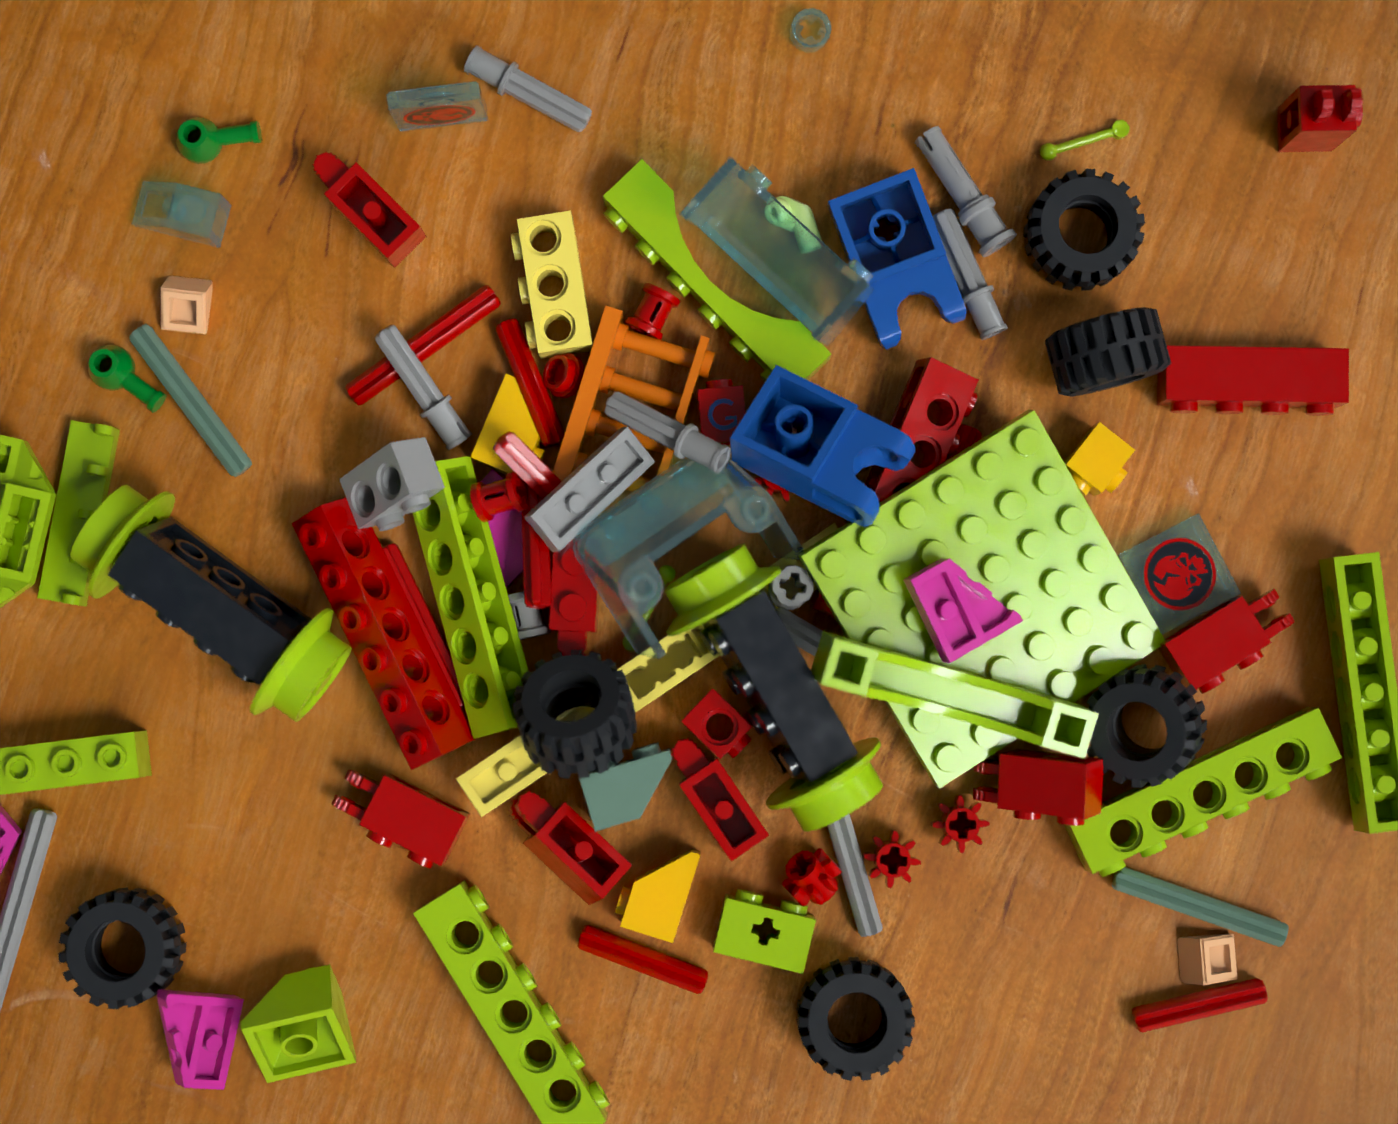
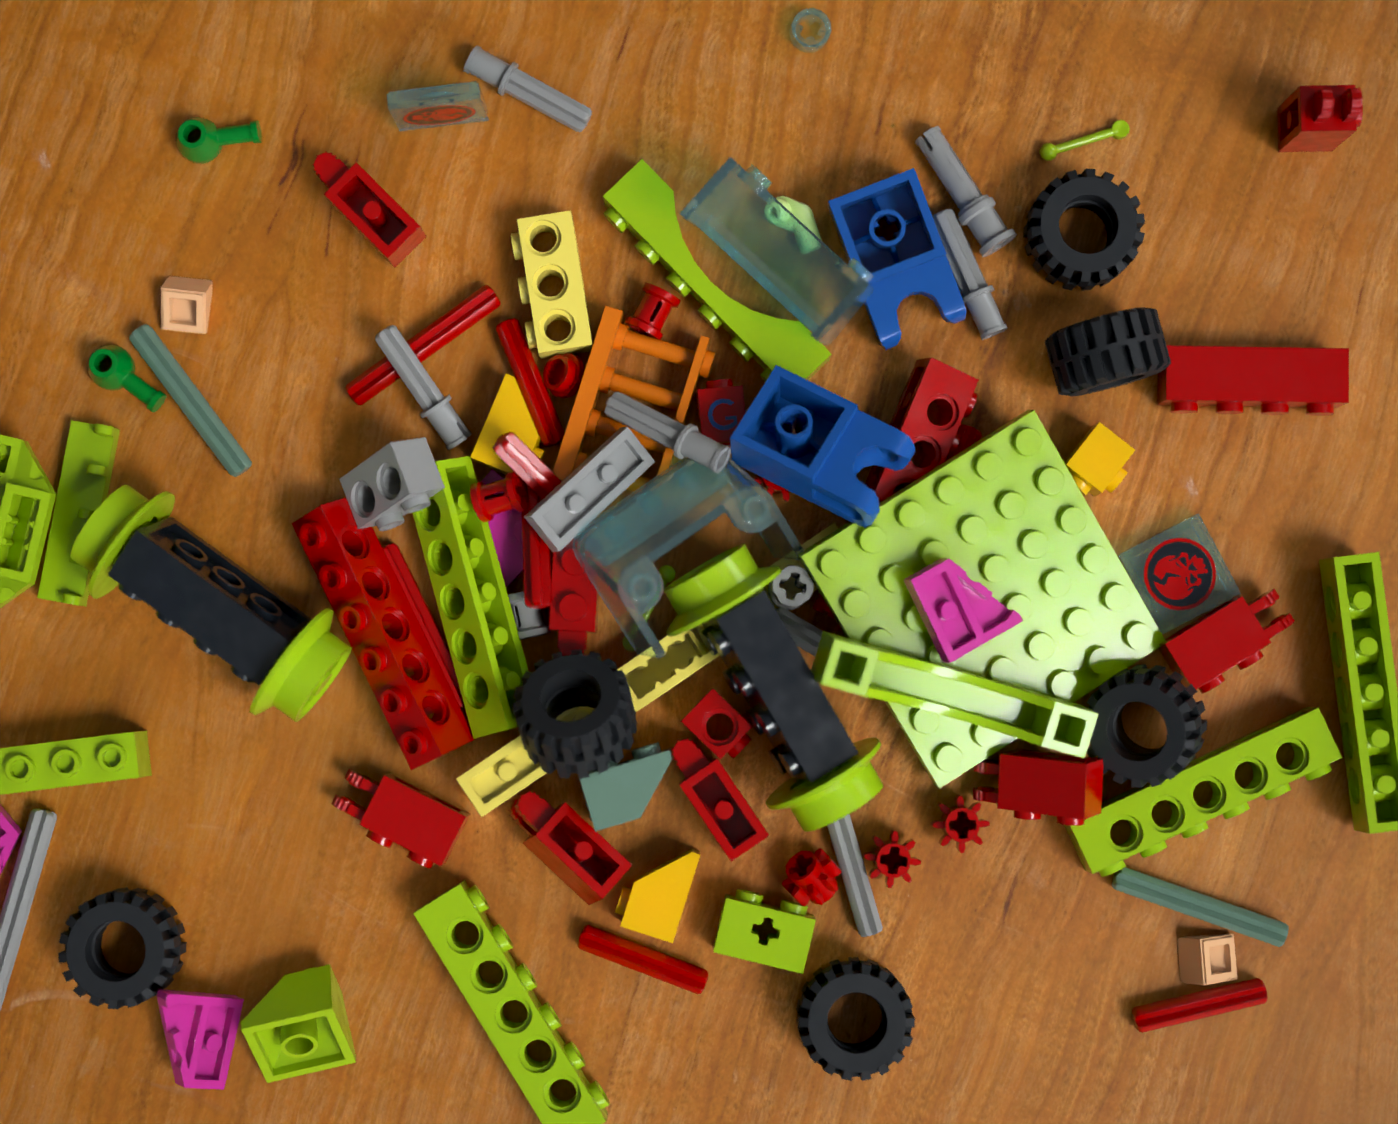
clear light blue slope [132,181,231,248] -> none

